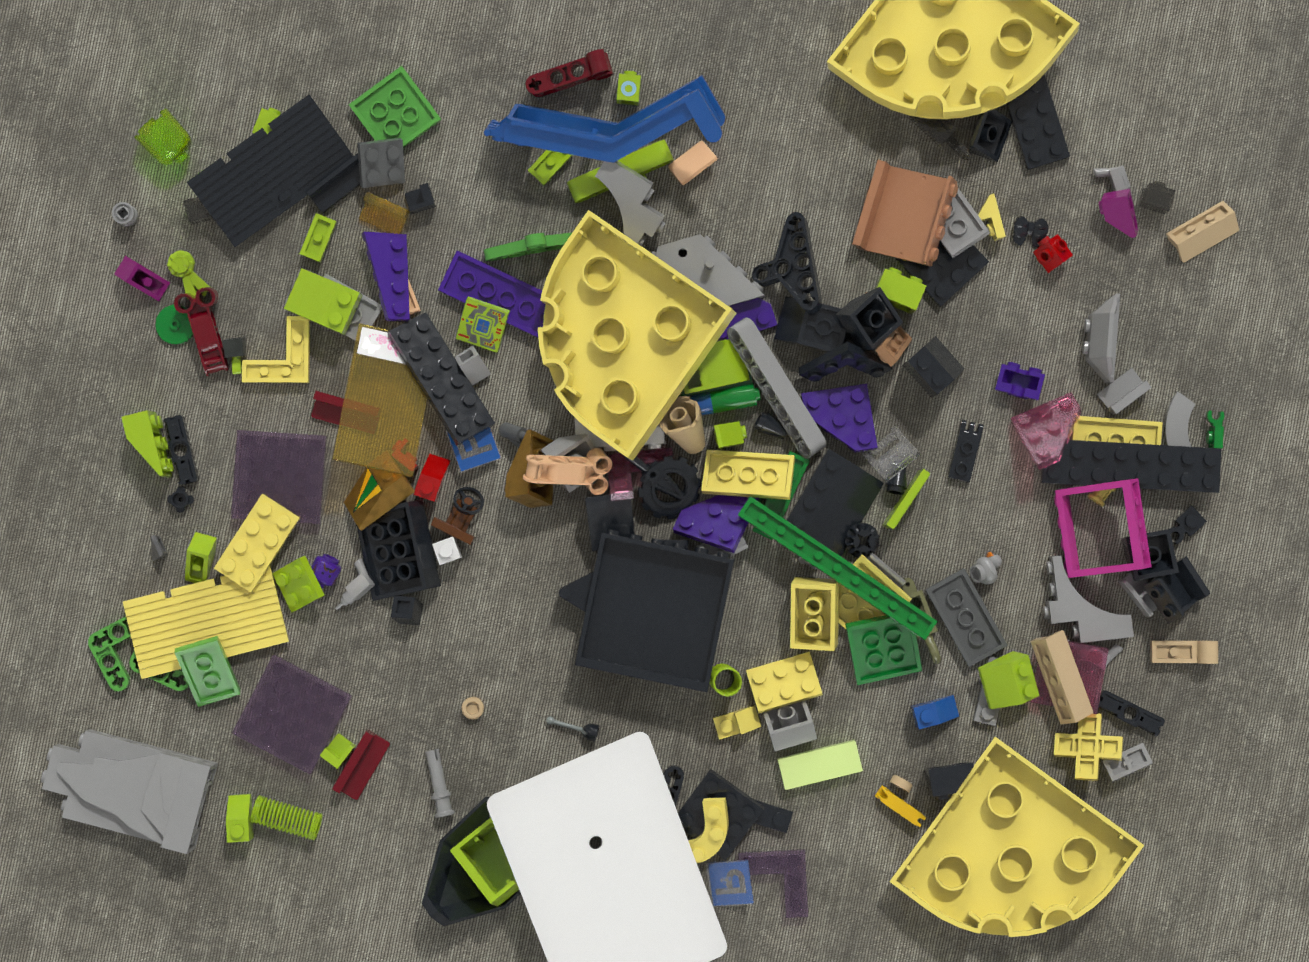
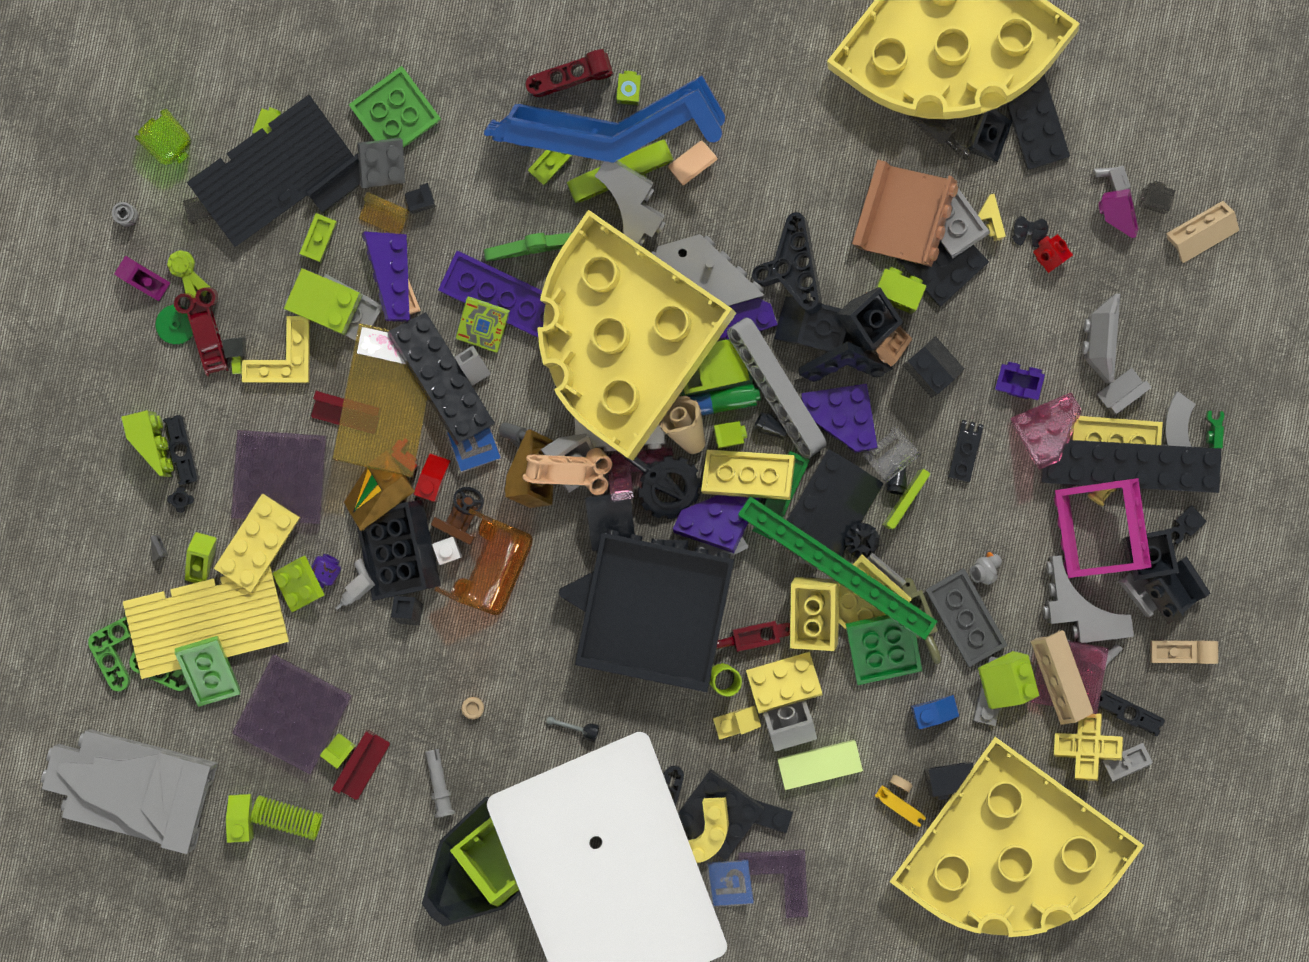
none -> clear orange windscreen [434,509,533,615]
none -> dark red piece [717,620,790,652]

